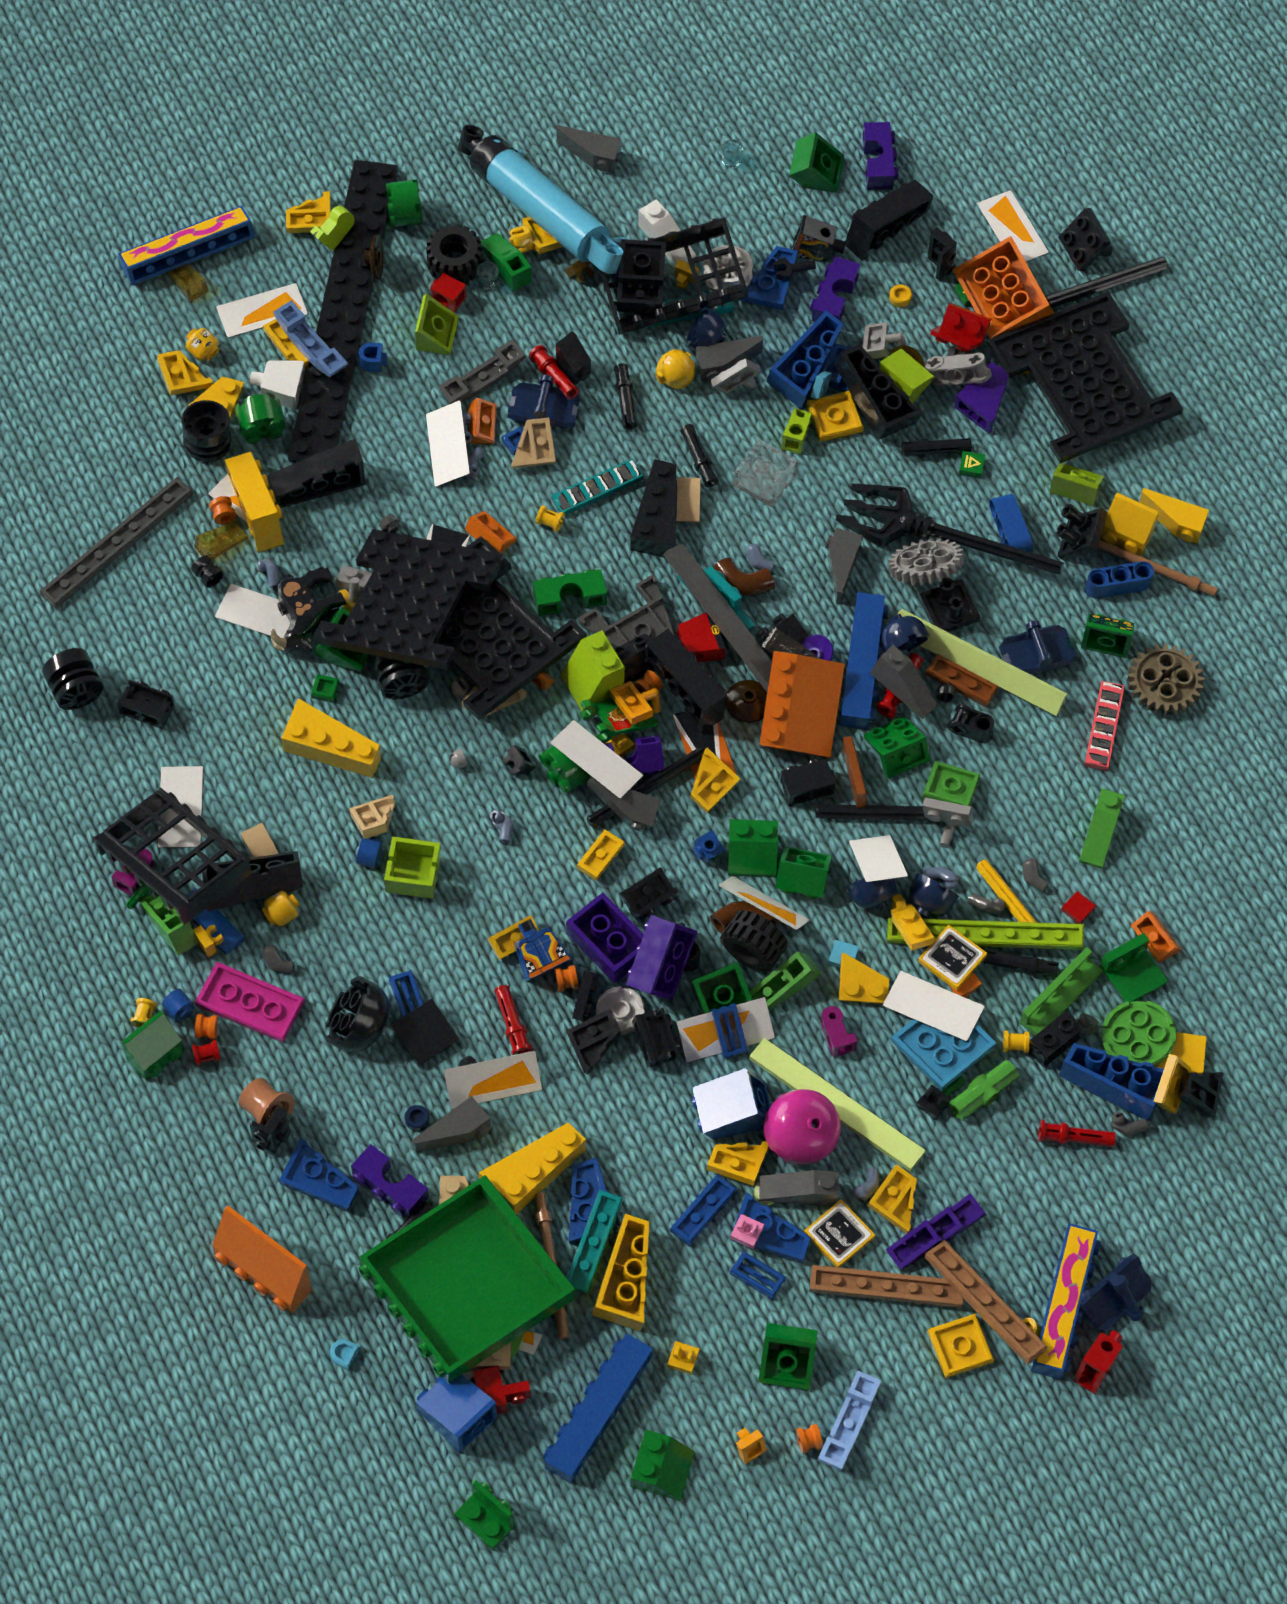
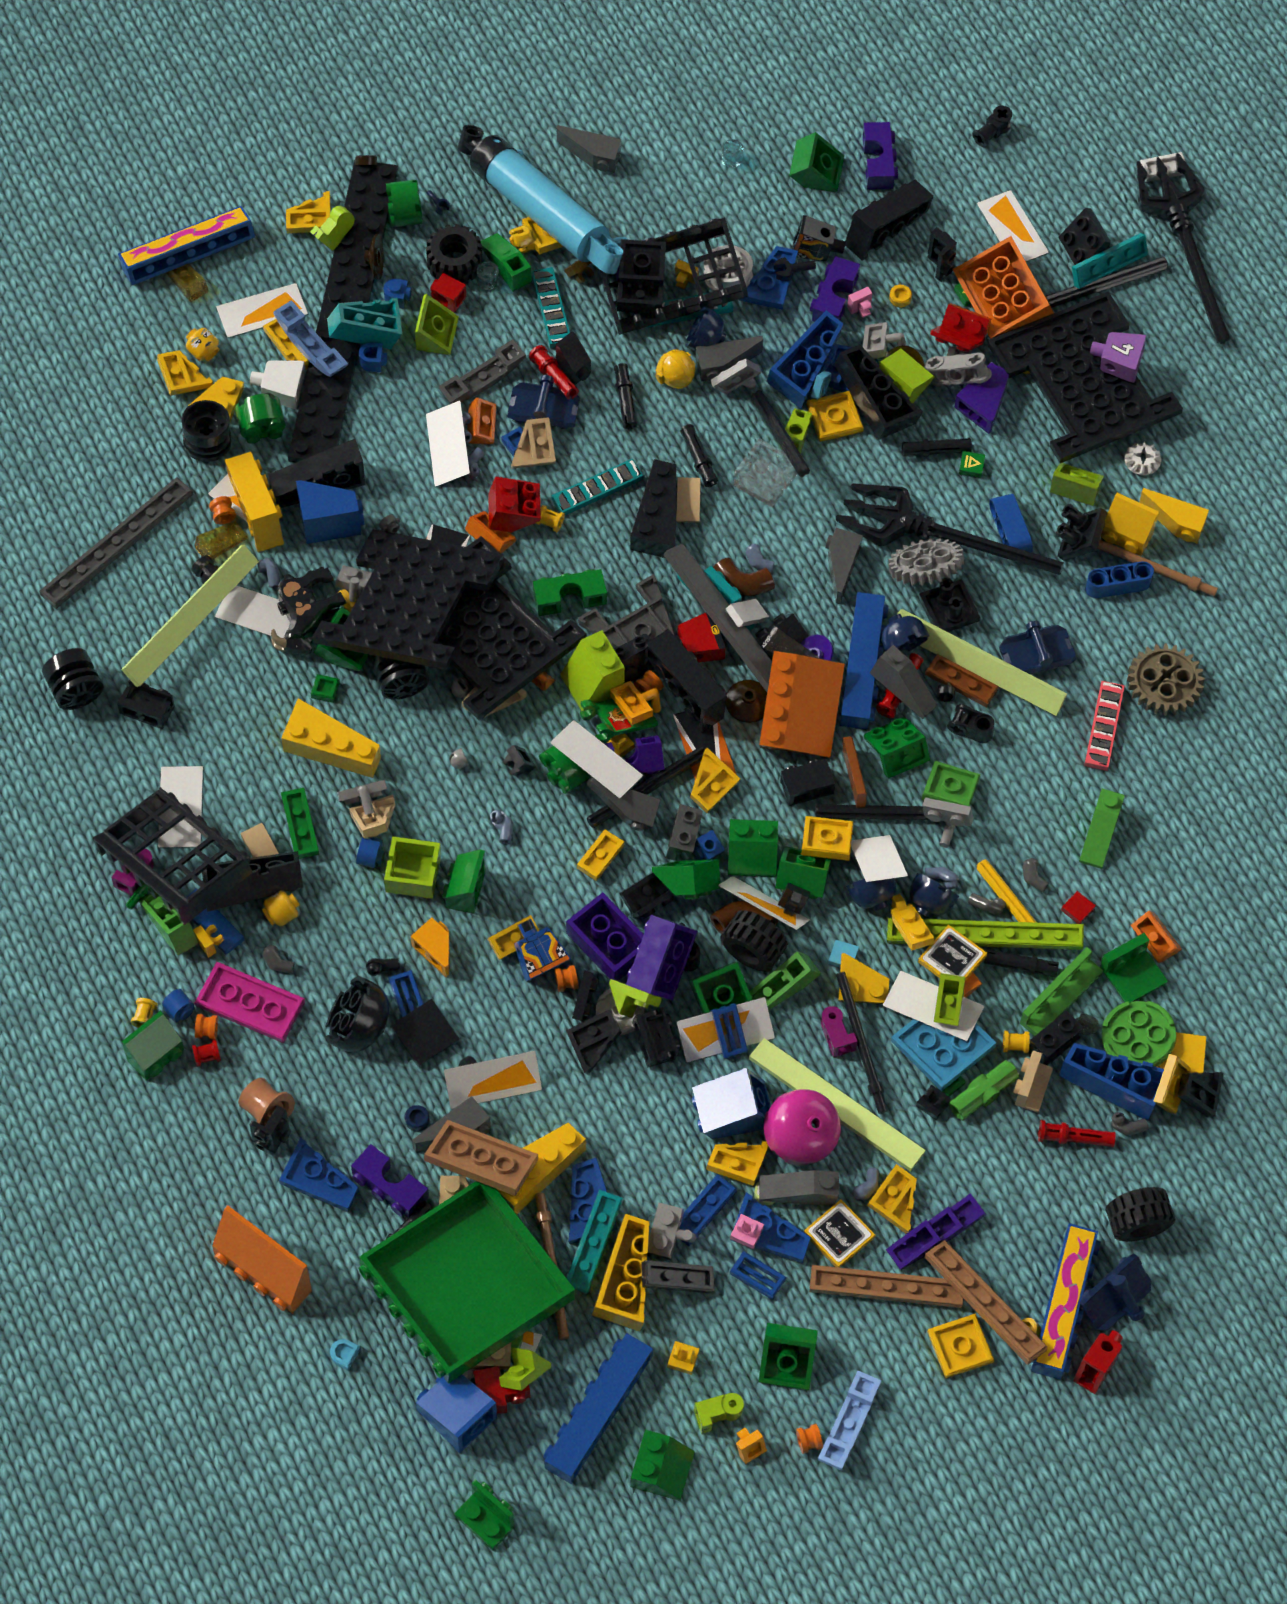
red pin [494,985,533,1055] -> none
white slope [638,199,697,265] -> none
green slope [1081,613,1135,658] -> none
none -> yellowish green tile [121,545,259,687]
none -> green plate [281,788,319,859]
none -> blue slope [296,480,365,544]
none -> teal wedge [327,298,402,349]
none -> light grey plate [337,780,387,815]
none -> dark brown tile [355,155,377,165]
none -> black arm [366,958,400,976]
none -> blue plate [383,279,412,309]
none -> light orange slope [411,917,450,977]
none -> medium nougat plate [424,1120,538,1196]
none -> dark blue hand [427,190,450,215]
none -> green slope [442,849,486,914]
none -> red slope [488,476,541,533]
none -> lime slope [499,1347,551,1391]
none -> tile [531,267,570,349]
none -> lime slope [609,979,662,1018]
none -> black tile [641,1260,714,1293]
none -> light grey plate [648,1203,697,1259]
none -> green slope [652,859,721,899]
none -> dark grey bracket [665,804,703,860]
none -> lime leg [694,1393,744,1434]
none -> white tile [726,599,769,627]
none -> black axle [751,390,810,477]
none -> black tile [777,882,810,916]
none -> yellow tile [801,816,853,861]
none -> black bar [836,972,888,1114]
none -> bright pink tile [847,287,872,318]
none -> lime slope [934,973,965,1026]
none -> black connector [972,105,1012,147]
none -> tan bracket [1013,1051,1053,1112]
none -> teal tile [1072,233,1148,289]
none -> medium lavender torso [1090,332,1146,383]
none -> black tyre [1106,1187,1176,1242]
none -> white gear [1124,441,1162,475]
none -> black piece [1136,153,1230,344]
none -> white tile [1140,152,1186,182]

